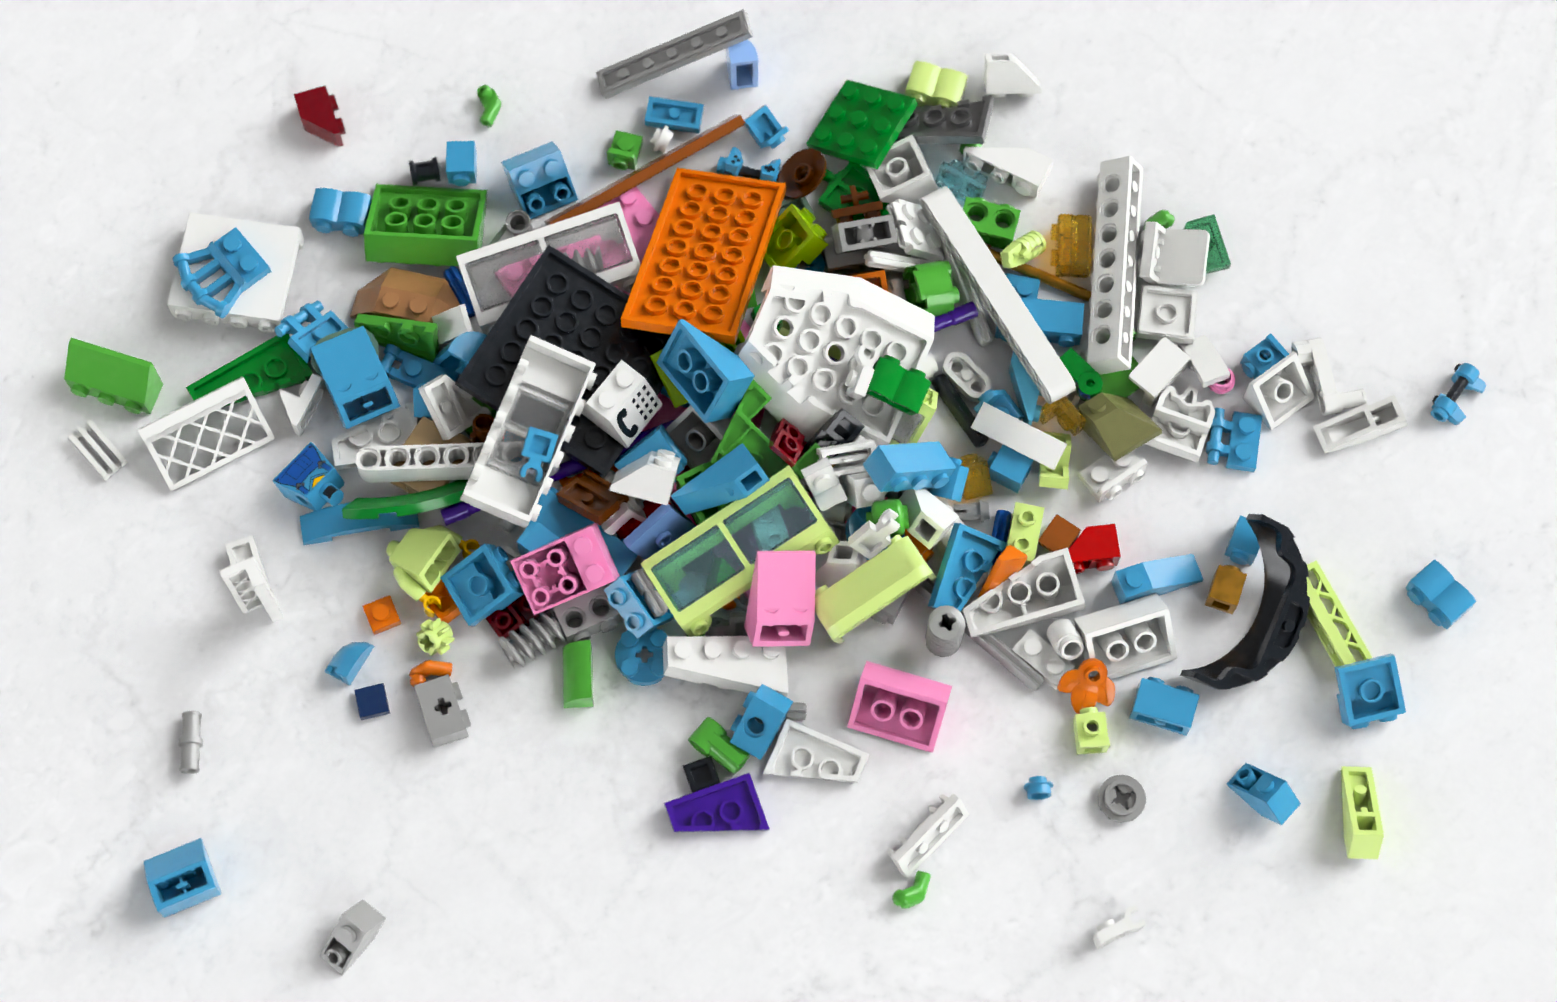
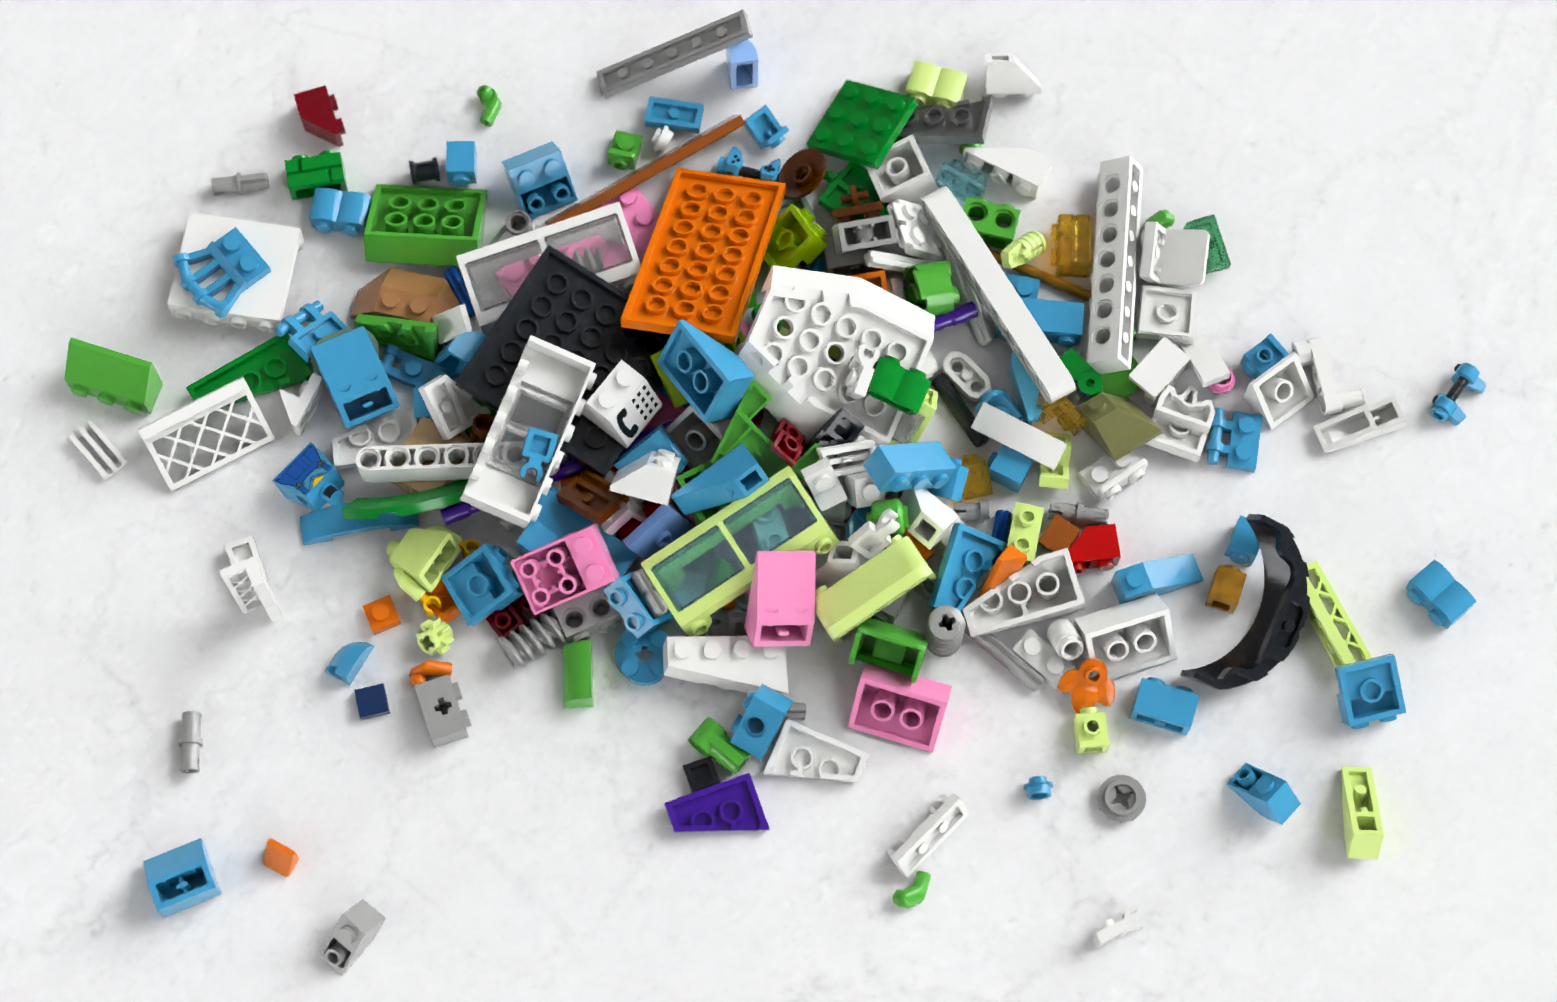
none -> light grey axle [211,173,269,196]
none -> orange slope [263,838,300,877]
none -> green brick [285,150,348,200]
none -> bright green piece [848,619,928,683]
none -> light grey pin [1048,500,1109,526]

